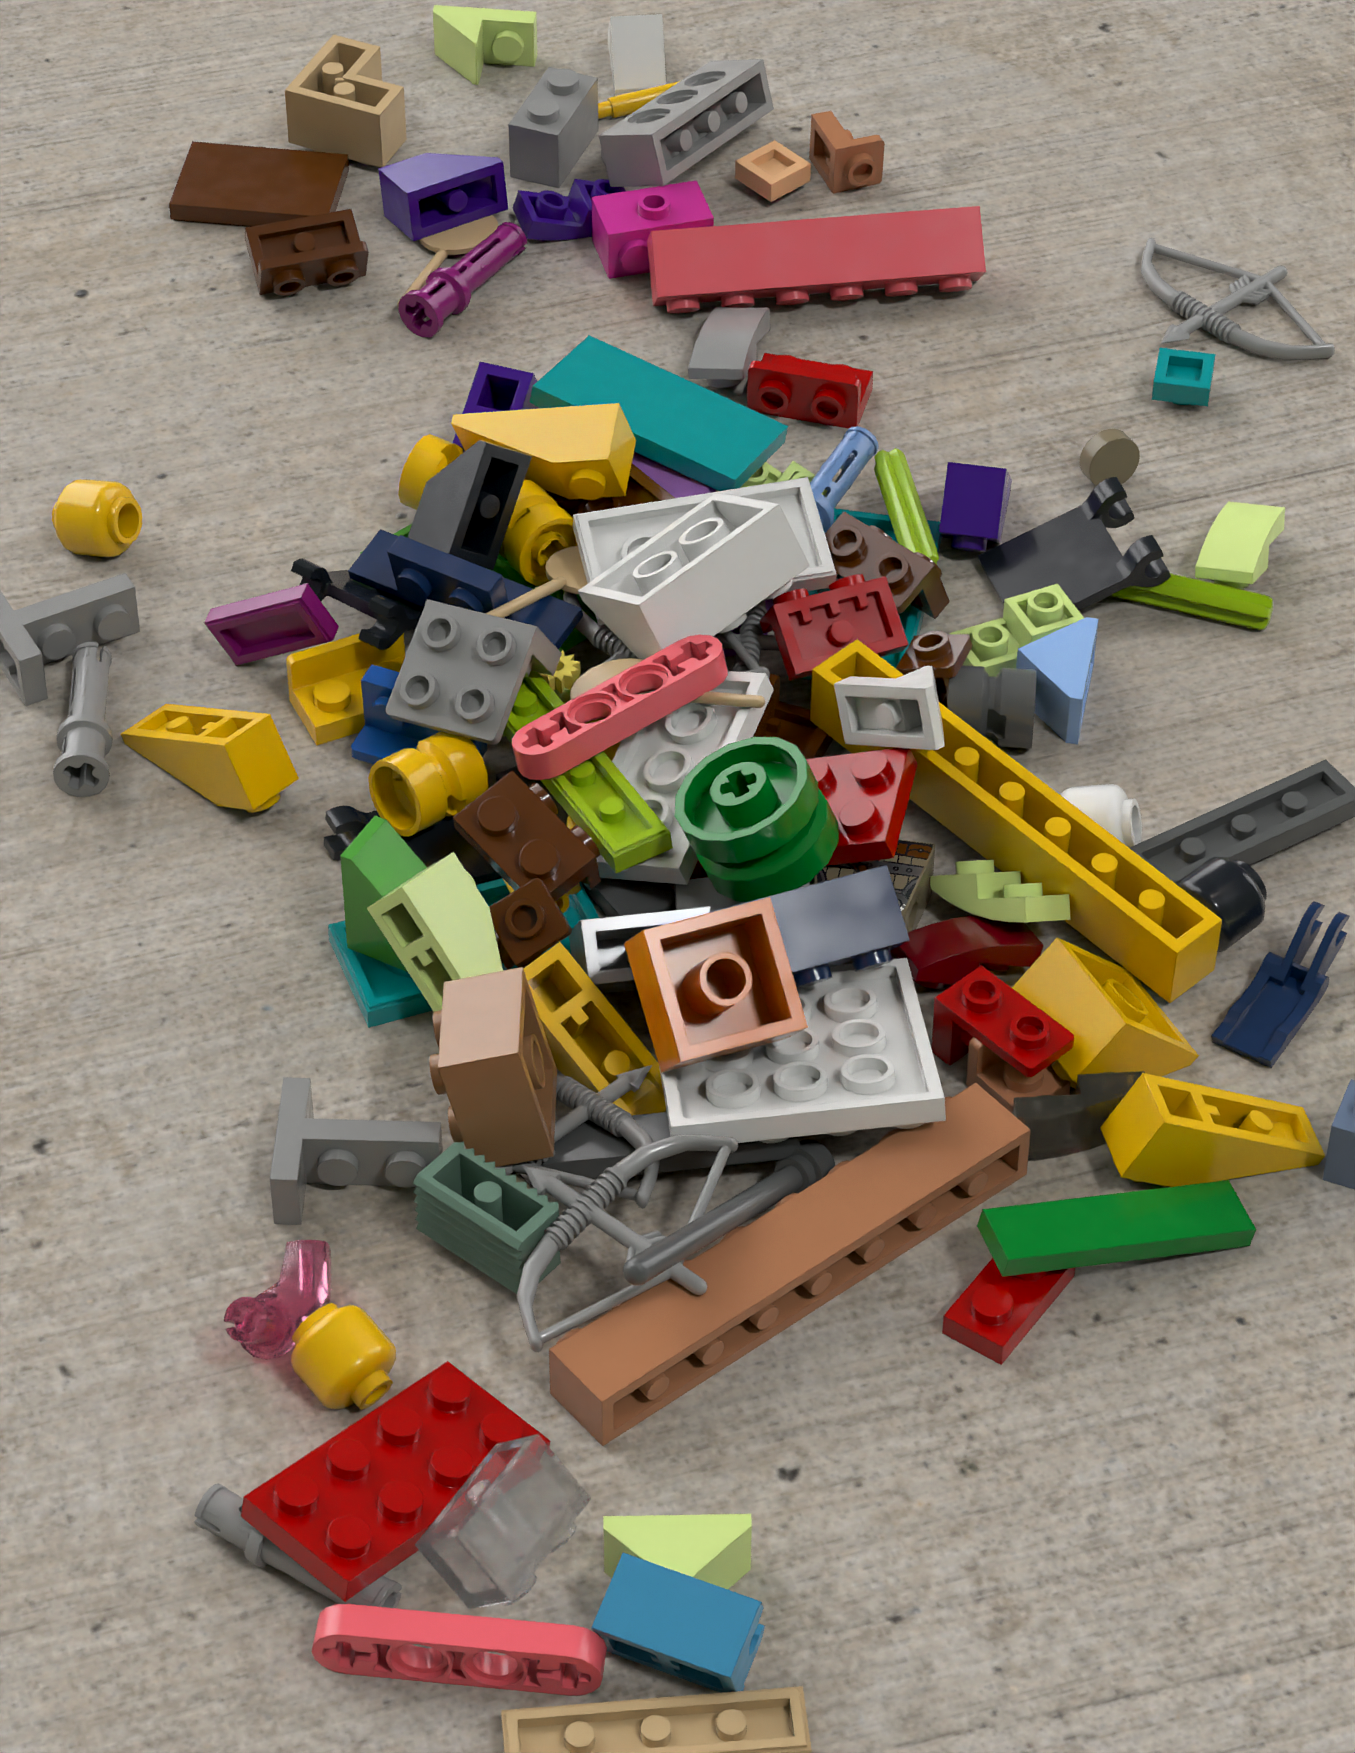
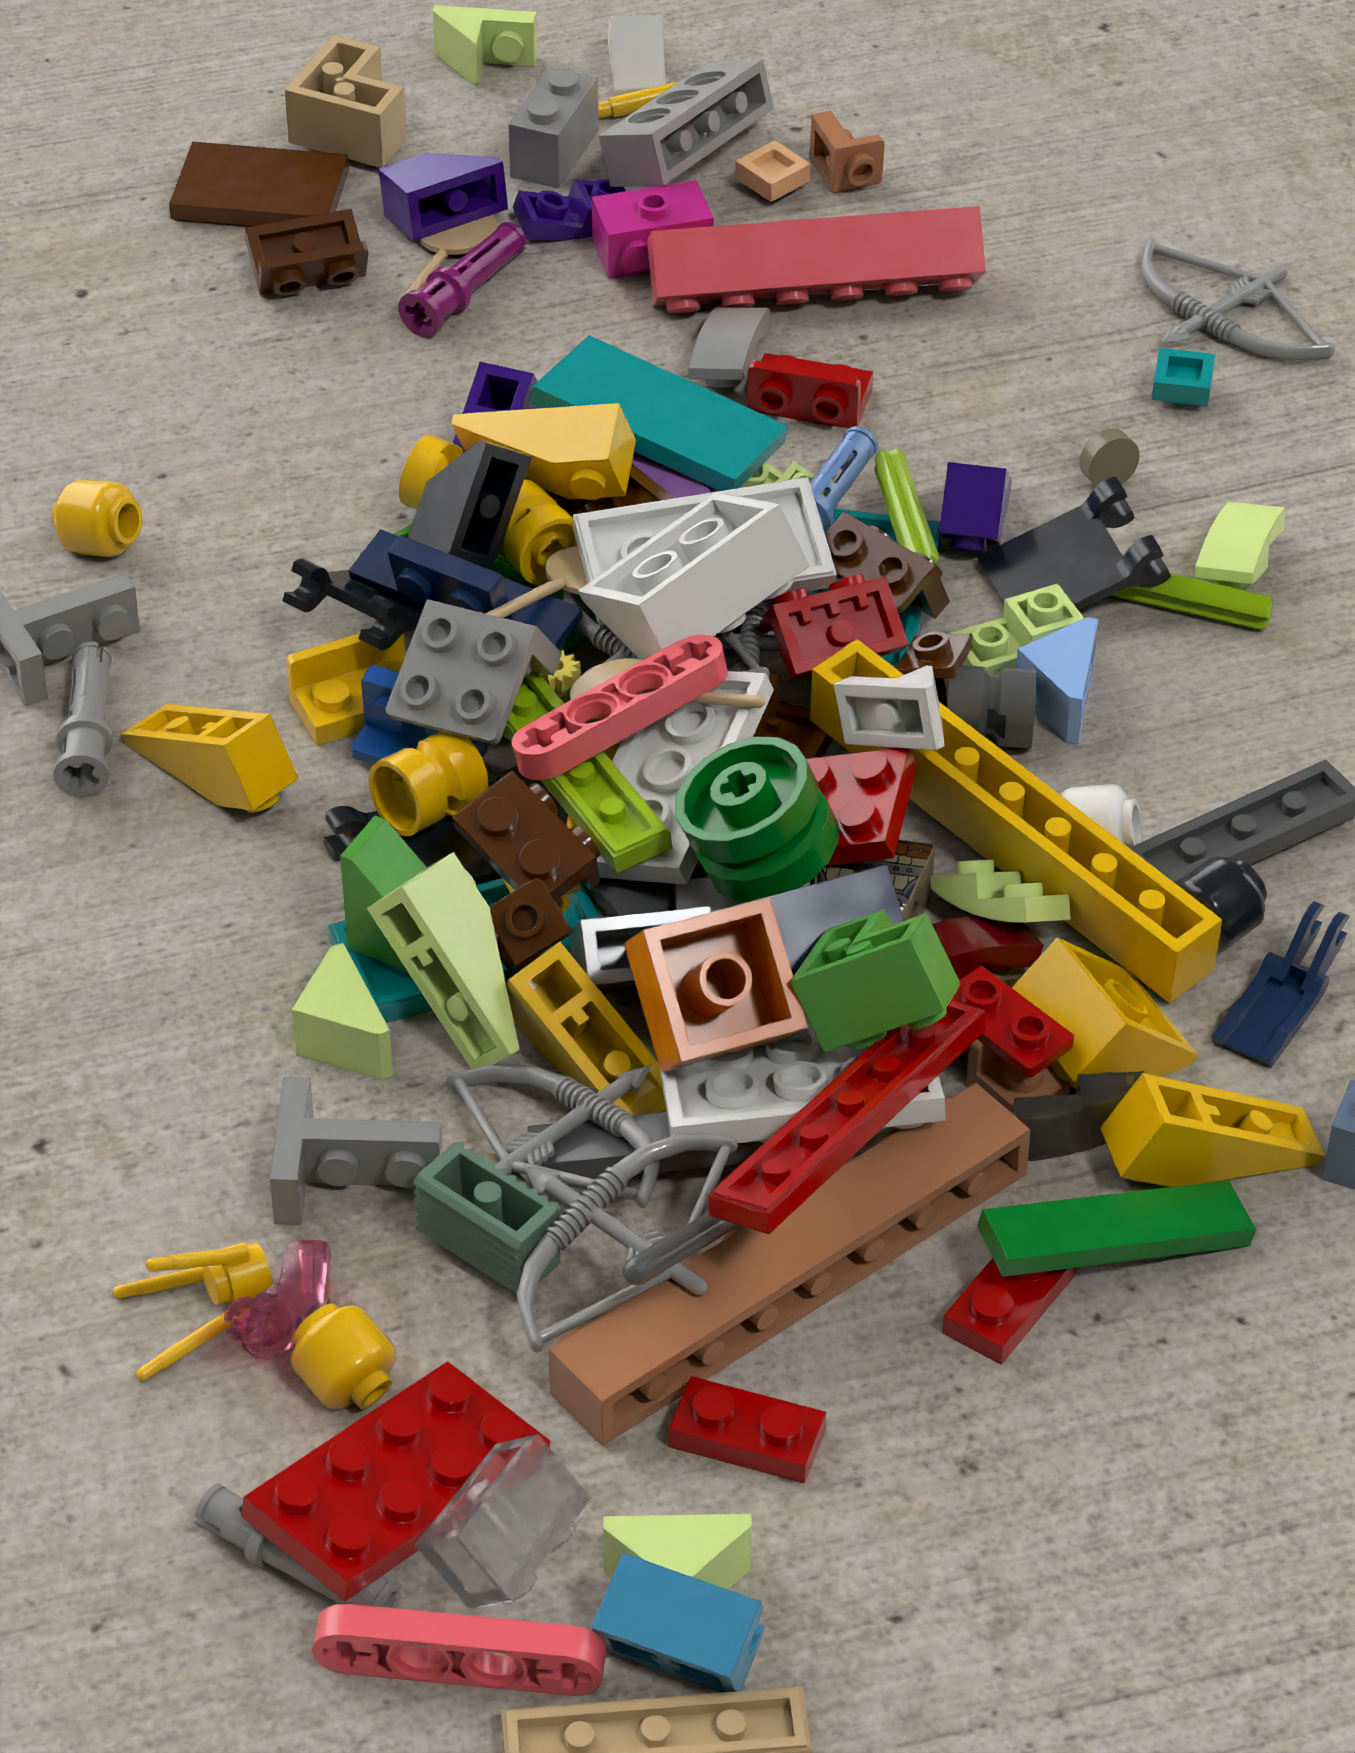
magenta tile [204,583,339,666] -> none
medium nougat brick [429,967,557,1167] -> none
none -> yellow plant [112,1242,273,1381]
none -> yellowish green slope [292,943,393,1080]
none -> red plate [668,1376,827,1484]
none -> red tile [708,1001,986,1235]
none -> bright green brick [790,909,961,1052]

